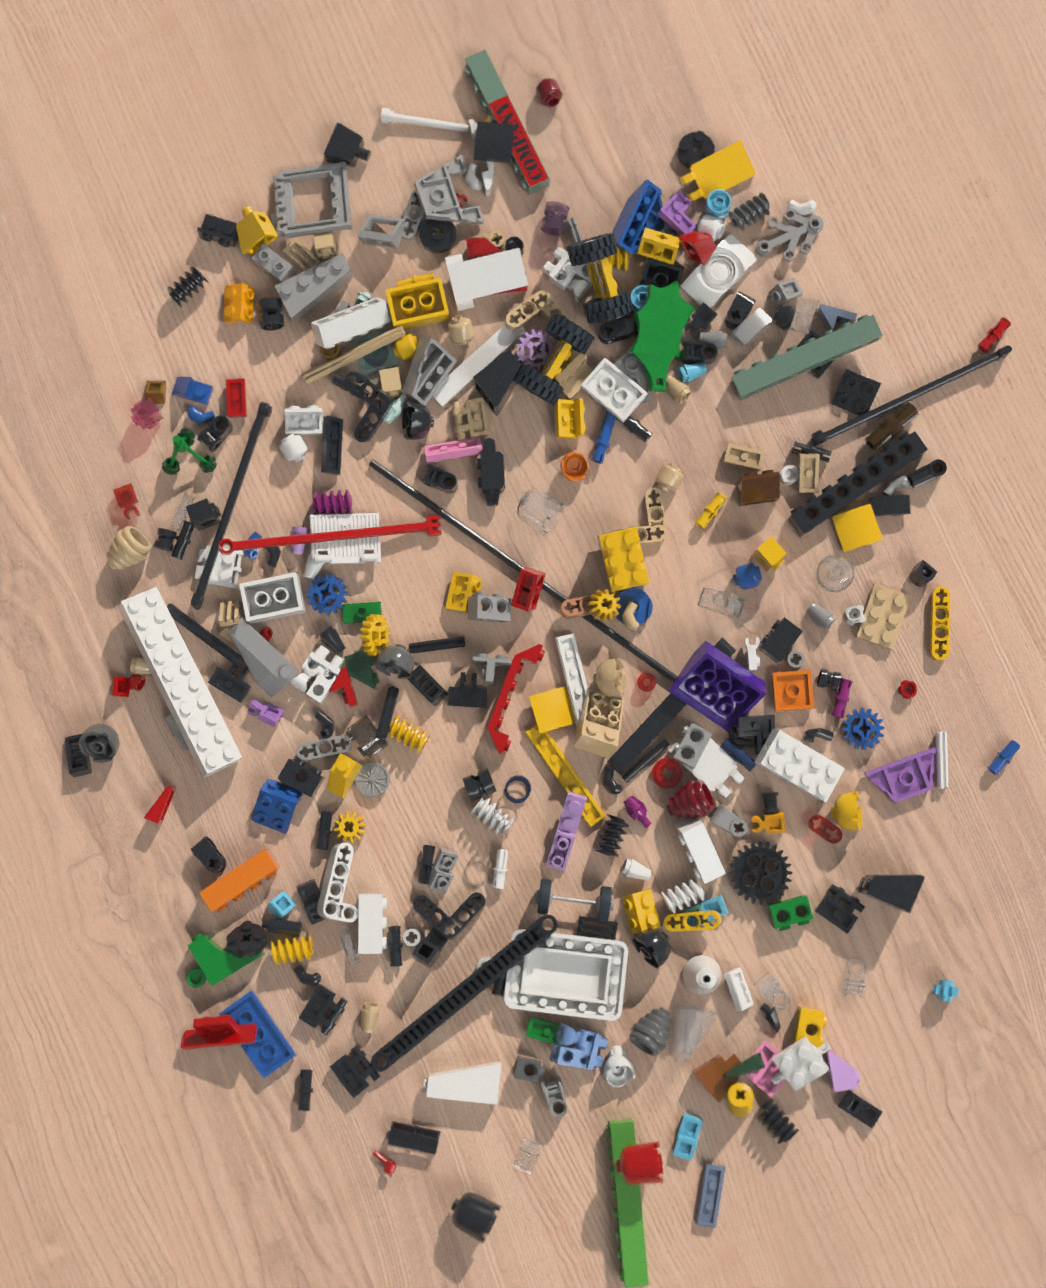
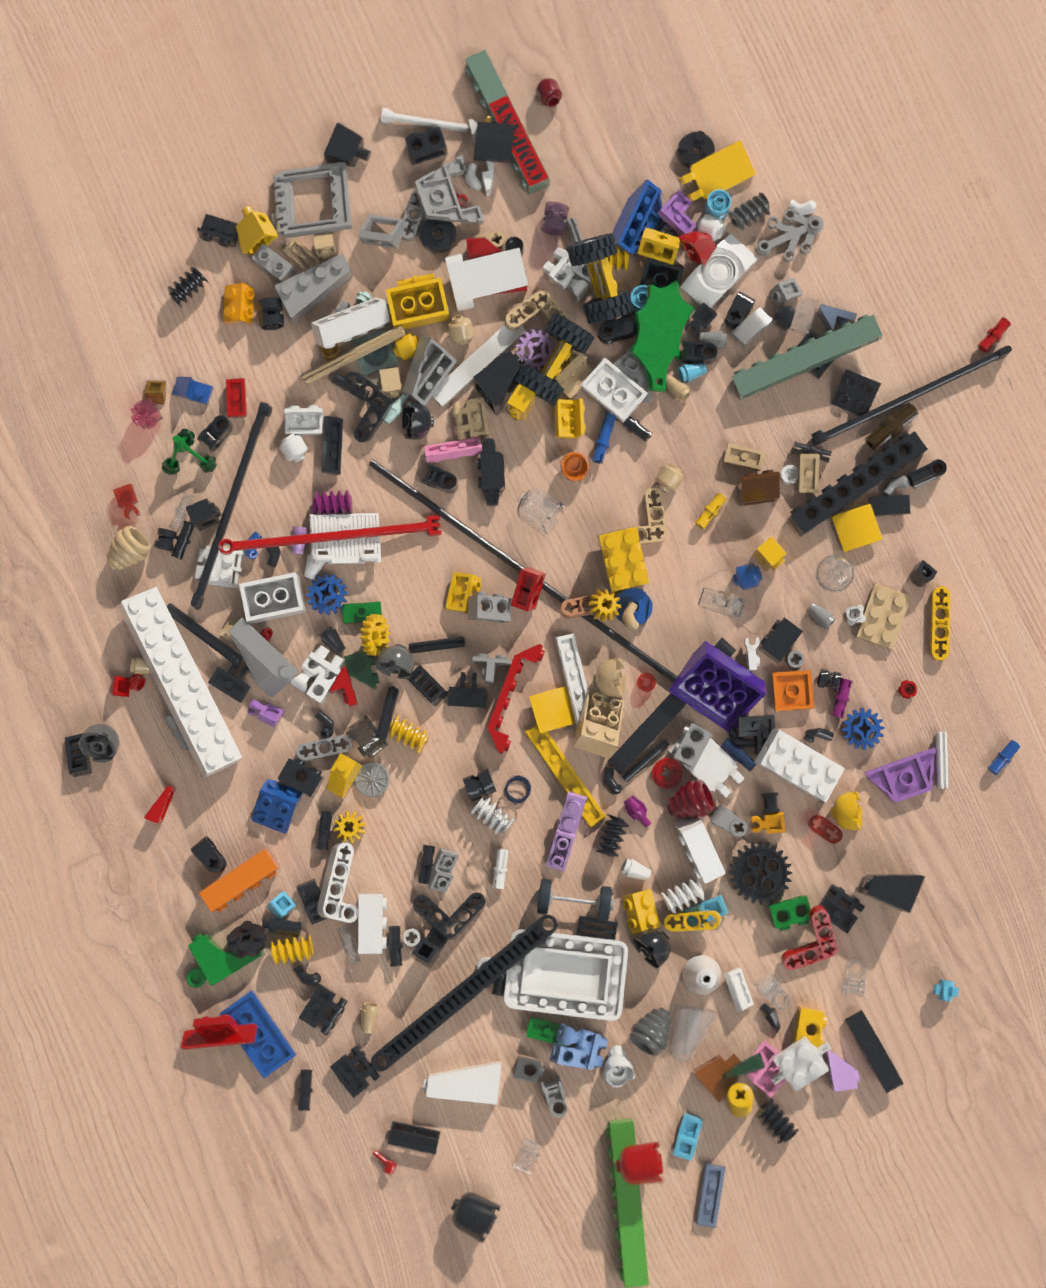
blue arm [187,406,215,424] -> none
tan tile [219,599,241,627] -> none
black slope [838,1090,882,1129] -> none
none -> black brick [405,127,448,165]
none -> yellow brick [507,384,536,421]
none -> red beam [781,905,838,970]
none -> black slope [845,1010,904,1094]

